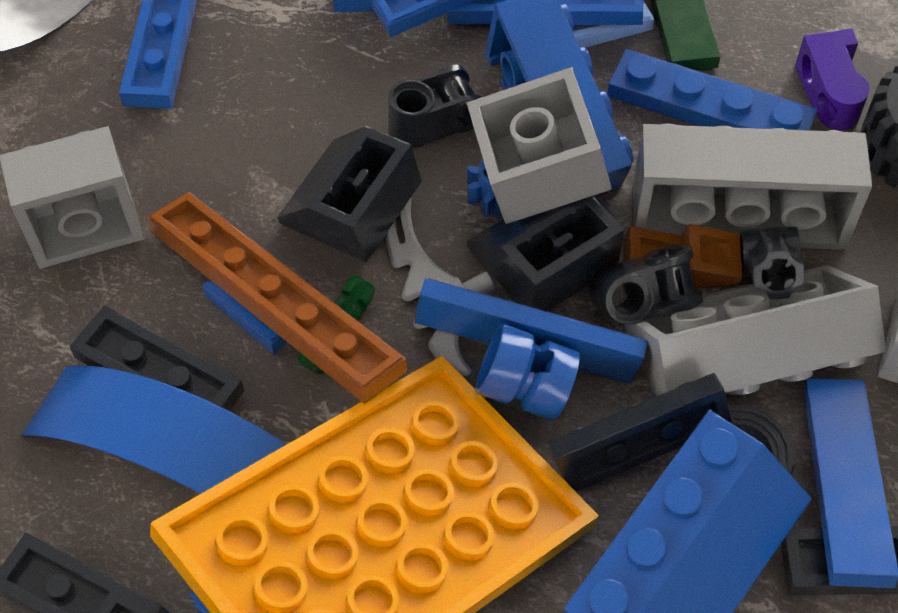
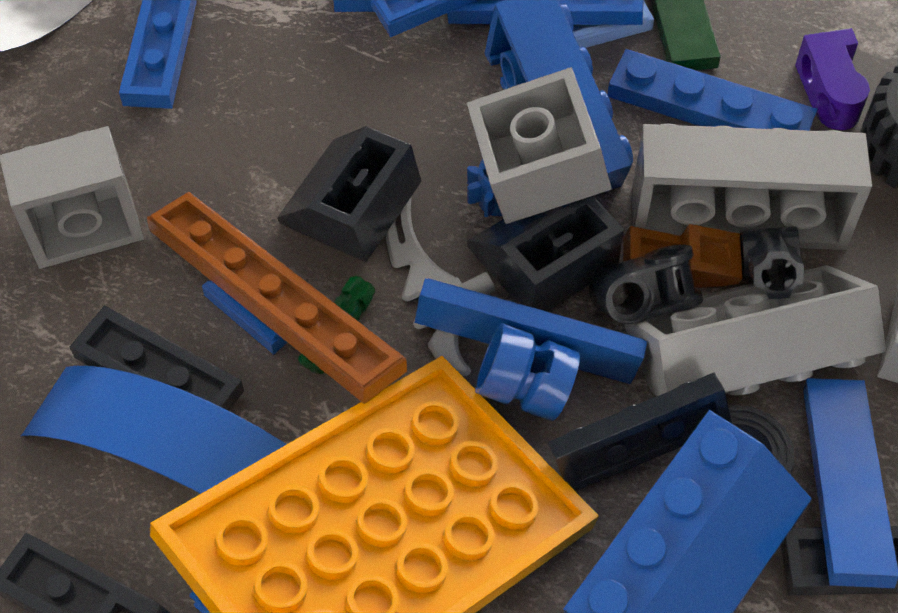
black piece [388,65,482,148] -> none

